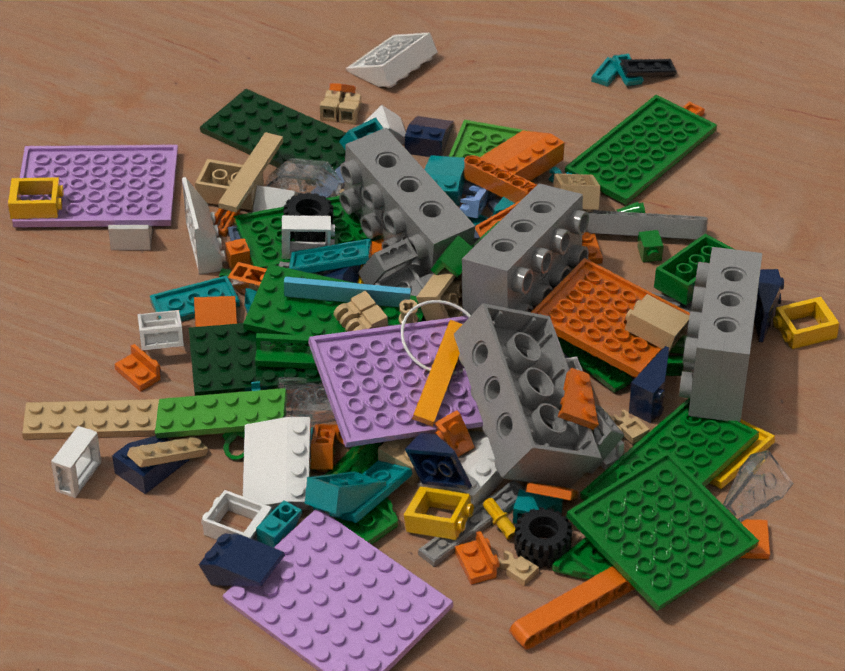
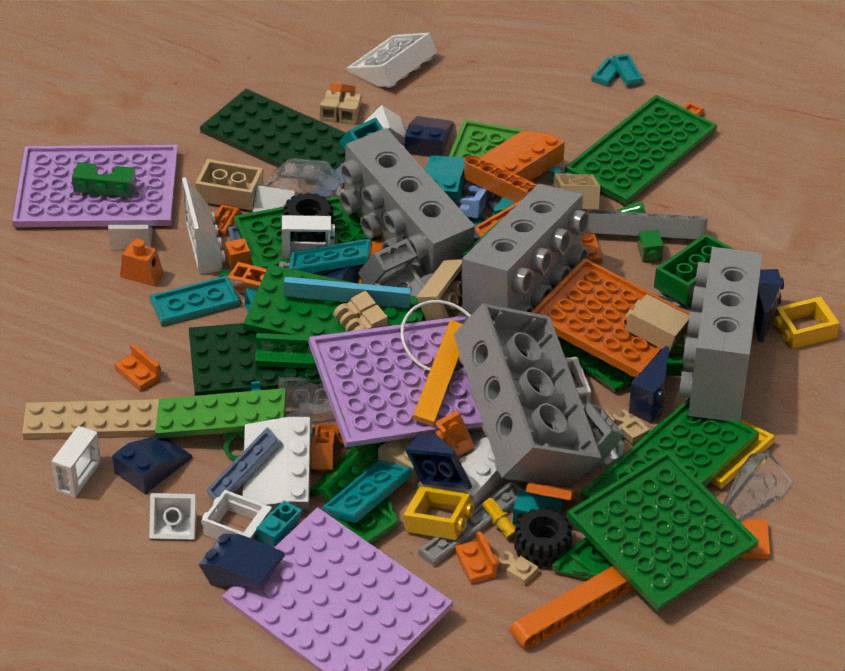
yellow window [8,177,64,219] -> none
tan plate [127,437,208,467] -> none
white window [138,310,184,350] -> none
orange tile [194,296,237,327] -> none
tan tile [218,132,283,213] -> none
teal slope [304,472,386,517] -> none
tan bush [399,299,418,324] -> none
green panel [430,235,473,277] -> none
orange wing [558,368,599,430] -> none
black tile [620,59,677,77] -> none
none -> green arch [72,162,136,198]
none -> orange torso [120,239,163,287]
none -> white slope [149,493,198,539]
none -> sand blue tile [206,427,282,500]

